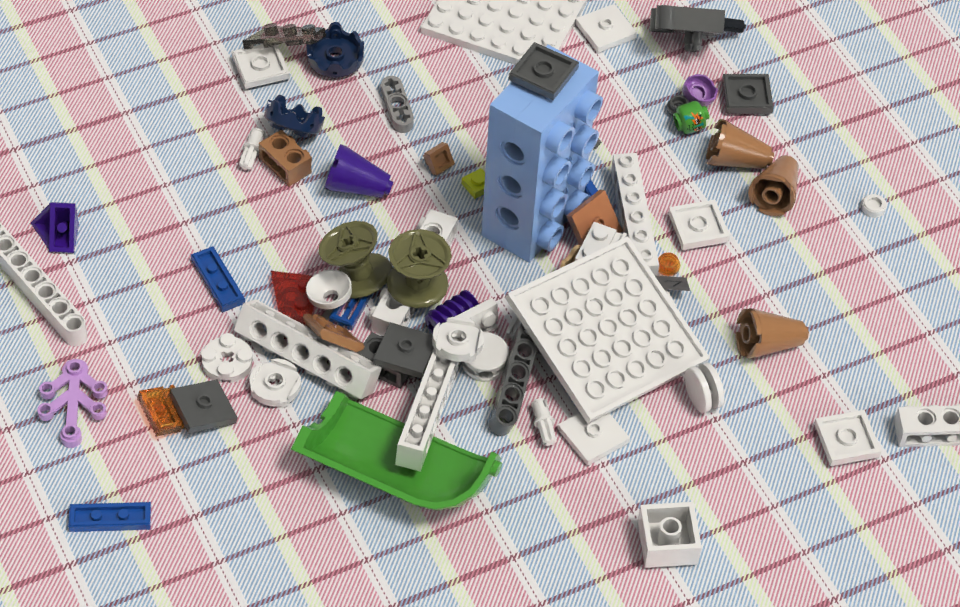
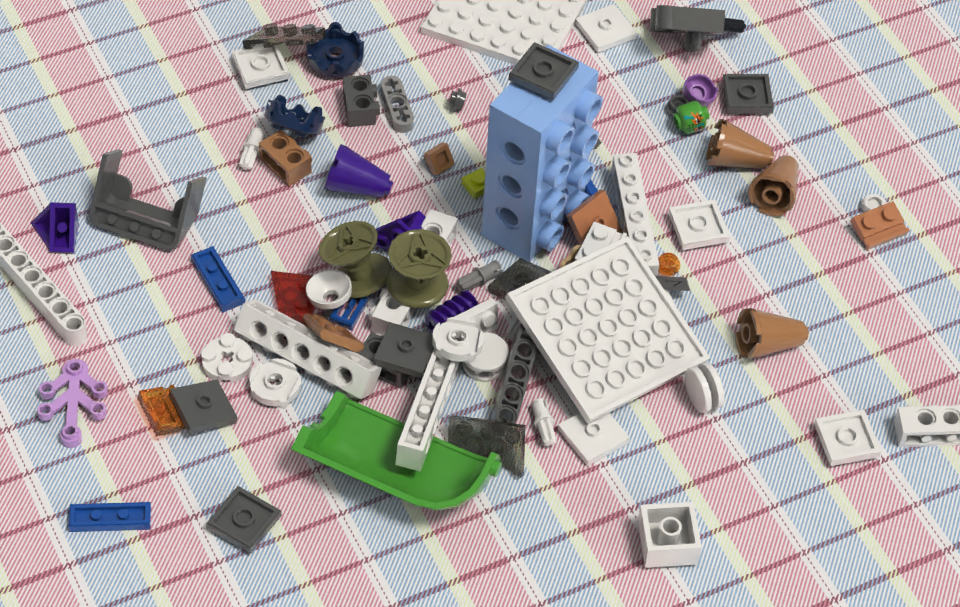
none -> dark grey windscreen [89,149,207,250]
none -> dark grey plate [206,486,282,554]
none -> dark grey brick [343,75,380,127]
none -> dark purple bracket [376,211,426,251]
none -> dark grey plate [448,88,467,111]
none -> clear smoke wing [448,415,526,478]
none -> light grey axle [456,260,503,292]
none -> clear smoke plate [487,258,551,300]
none -> nougat plate [850,201,910,251]

